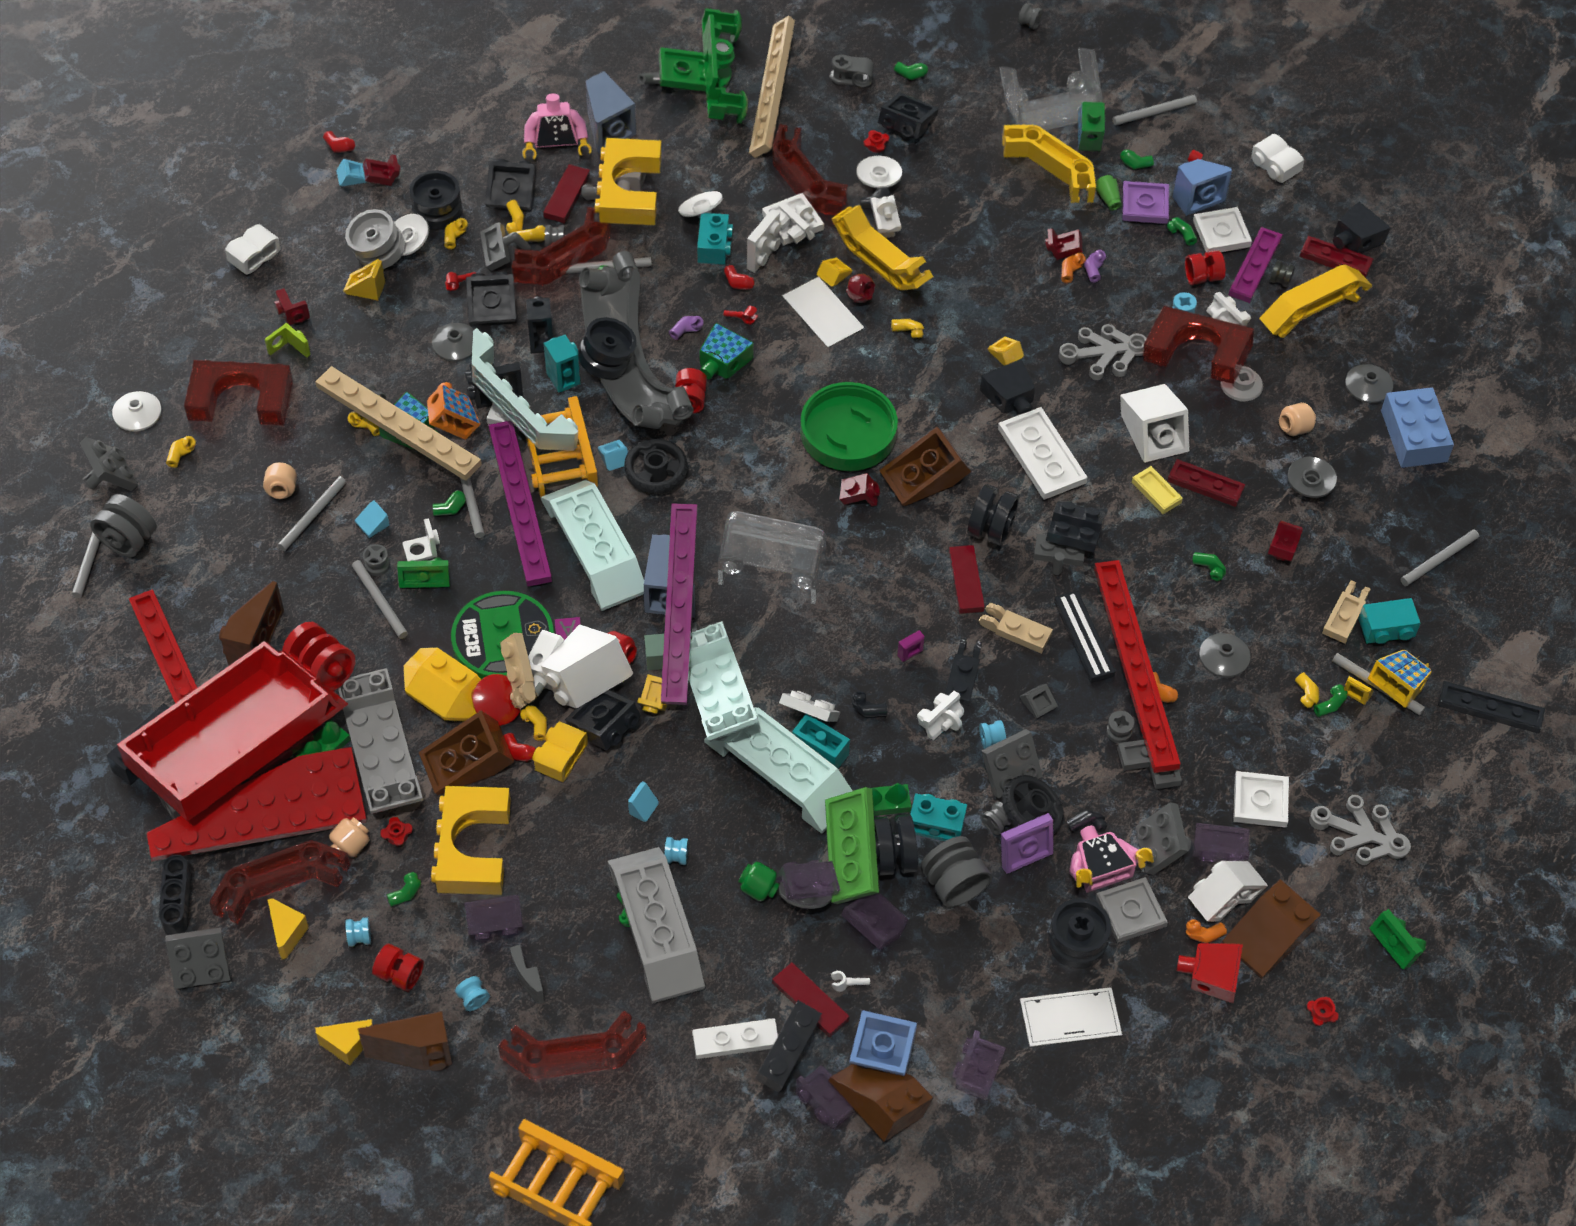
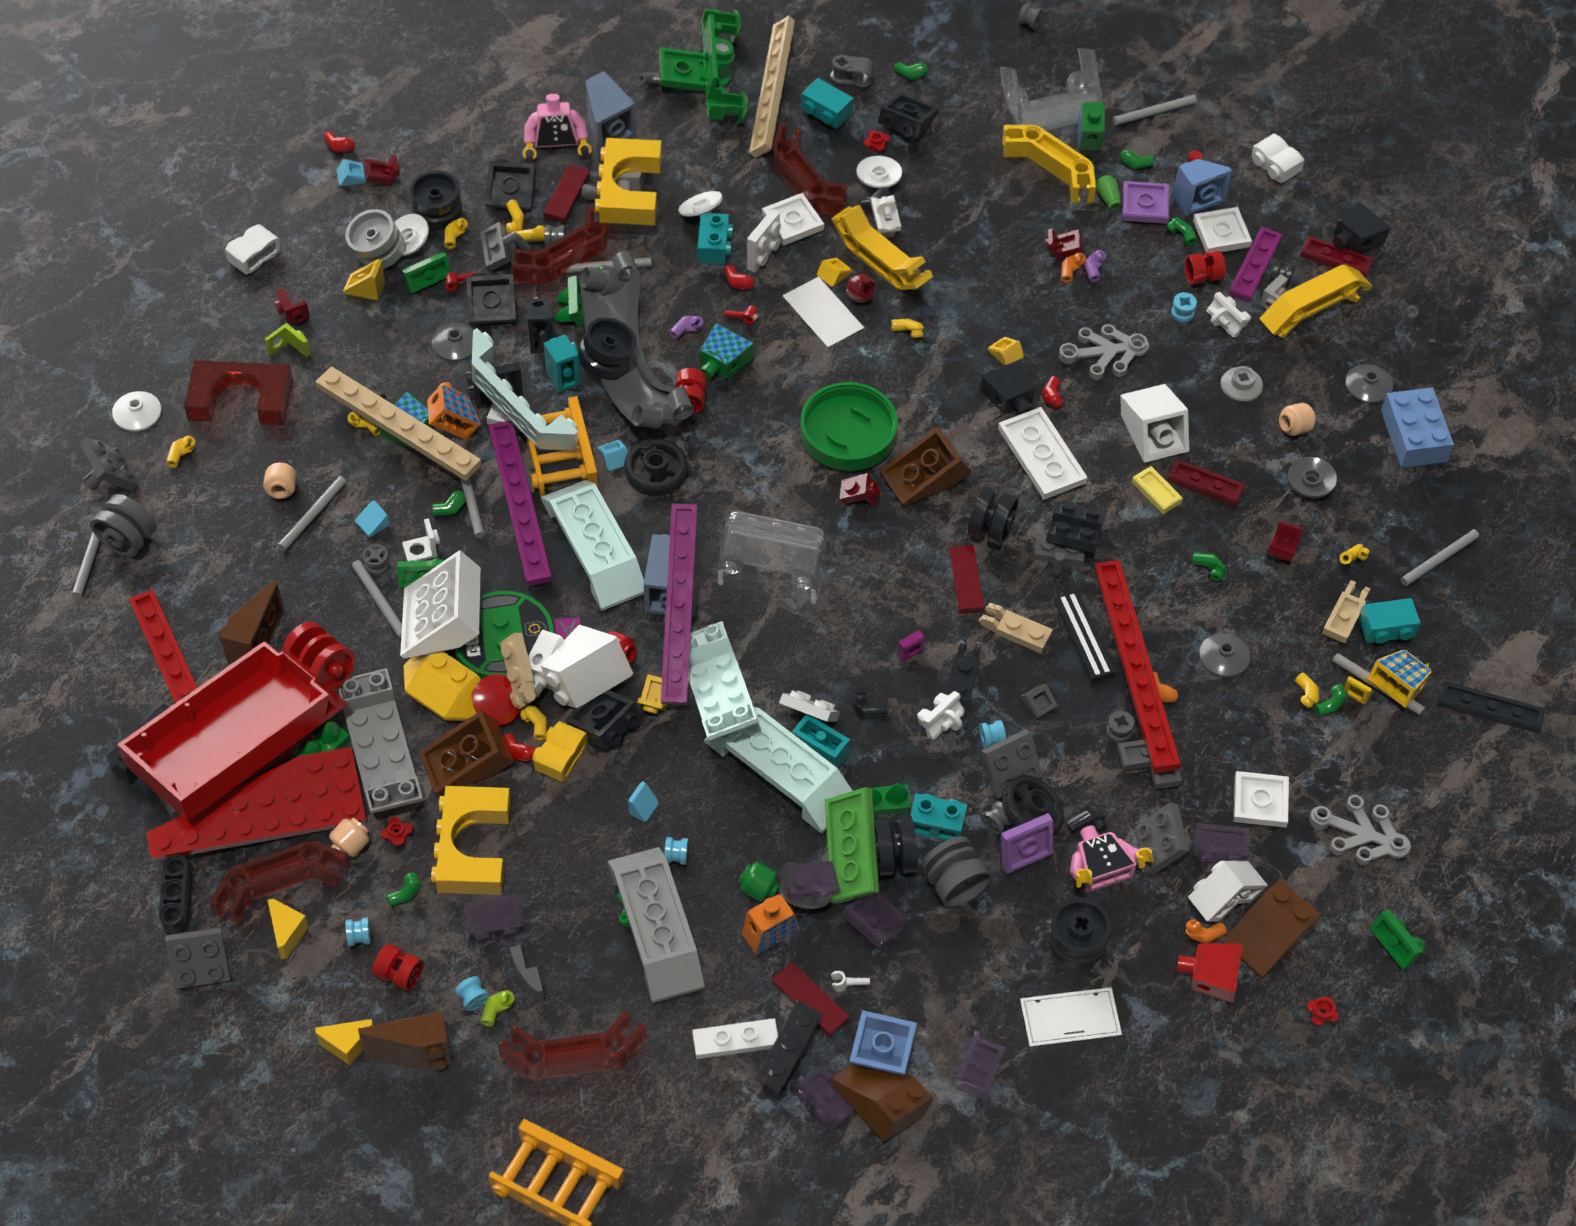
sand green plate [644,634,664,670] -> none
white hips [778,201,815,244] -> none
light grey tile [1096,877,1168,943] -> none
clear red arch [1144,306,1254,384] -> none
none -> white slope [400,550,481,658]
none -> green tile [402,252,452,293]
none -> lime arm [480,991,515,1027]
none -> green tile [552,276,585,328]
none -> orange torso [742,894,800,955]
none -> teal brick [801,78,854,129]
none -> red arm [1042,376,1063,409]
none -> light grey bracket [1260,274,1288,310]
none -> yellow arm [1340,544,1370,564]

